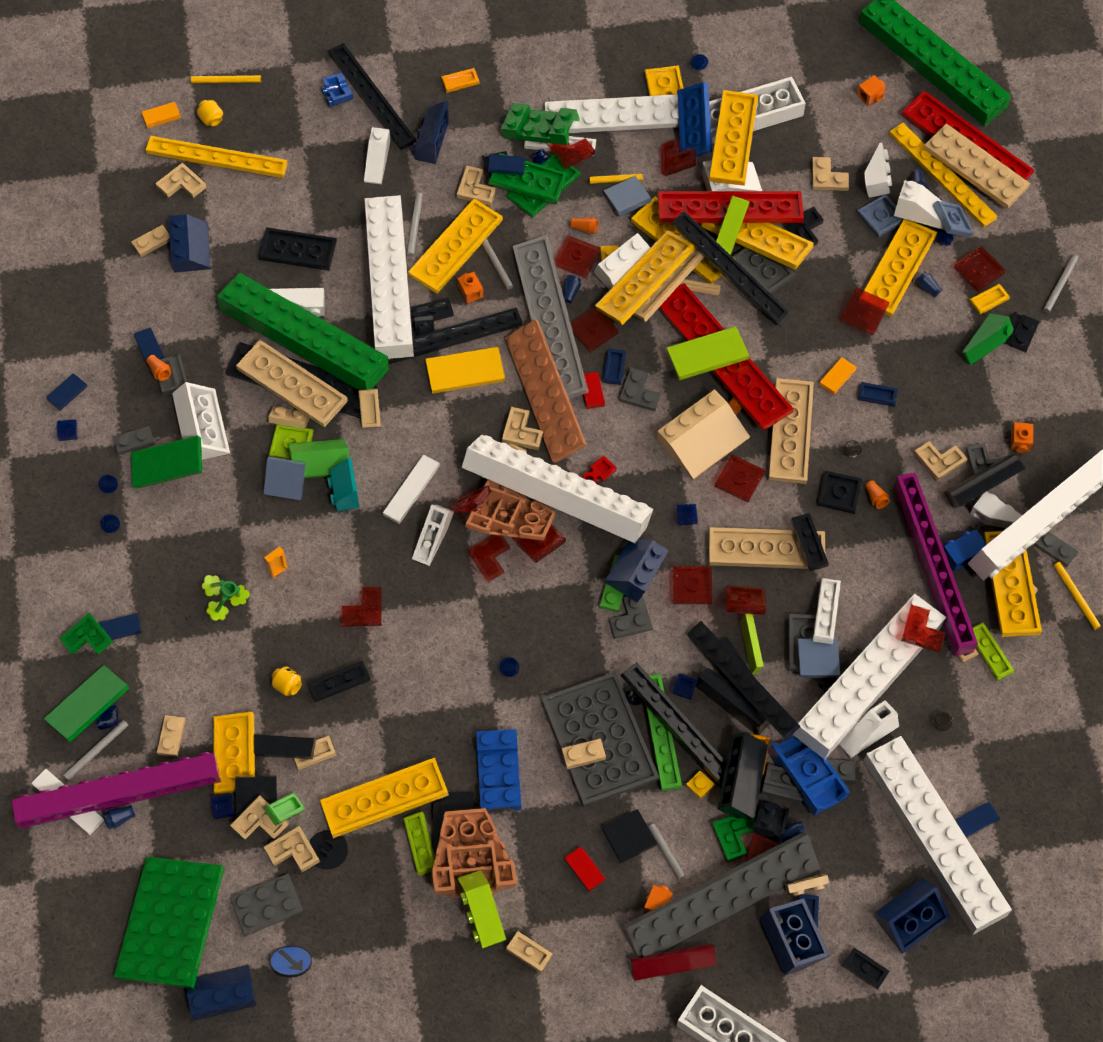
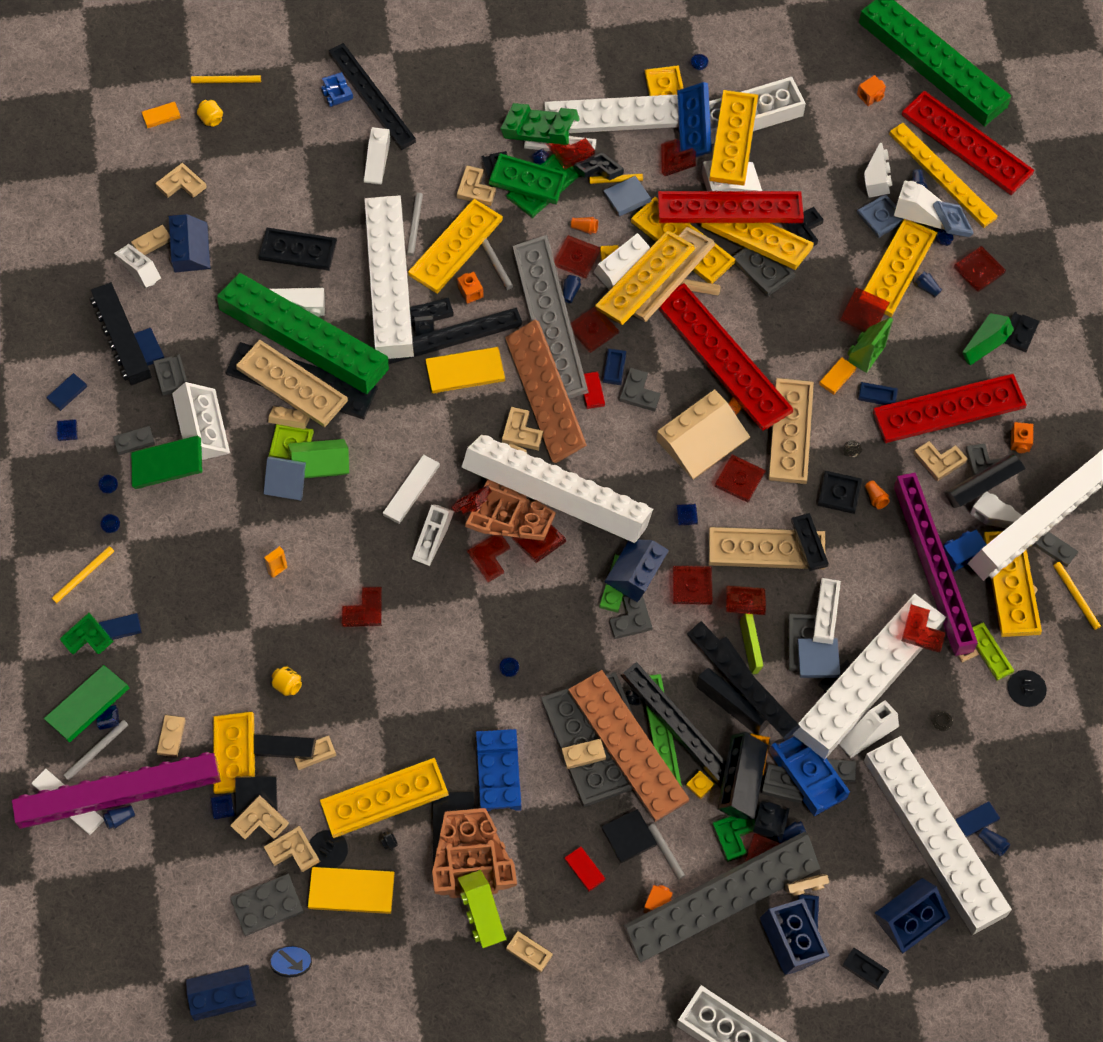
green plate [114,857,225,989] -> none
yellow plate [146,136,288,178] -> none
orange cone [146,355,171,381] -> none
lime plant [201,575,250,621] -> none
bright green tile [264,793,305,826] -> none
black plate [307,661,370,702] -> none
teal slope [328,458,360,511] -> none
tan tile [359,389,381,428] -> none
lime tile [403,811,436,876] -> none
dark blue slope [412,101,449,164] -> none
light orange tile [441,68,480,93] -> none
dark blue tile [488,154,525,175] -> none
red plate [583,455,617,483] -> none
dark red tile [631,944,716,981] -> none
lime tile [667,327,749,380] -> none
black tile [670,211,789,325] -> none
clear blue plate [672,674,698,700] -> none
lime tile [709,196,750,264] -> none
tan plate [812,157,849,191] -> none
tan plate [924,124,1031,209] -> none
yellow tile [969,284,1010,315] -> none
light grey bar [1043,255,1079,313] -> none
none -> yellow bar [51,546,114,604]
none -> black brick [90,282,152,386]
none -> white slope [114,244,161,288]
none -> yellow tile [308,867,395,914]
none -> black plate [380,831,398,851]
none -> nougat plate [568,670,689,822]
none -> black plate [574,152,624,180]
none -> bright green slope [847,317,893,373]
none -> red plate [872,373,1027,443]
none -> dark blue cone [979,828,1010,857]
none -> black piece [1007,670,1047,707]

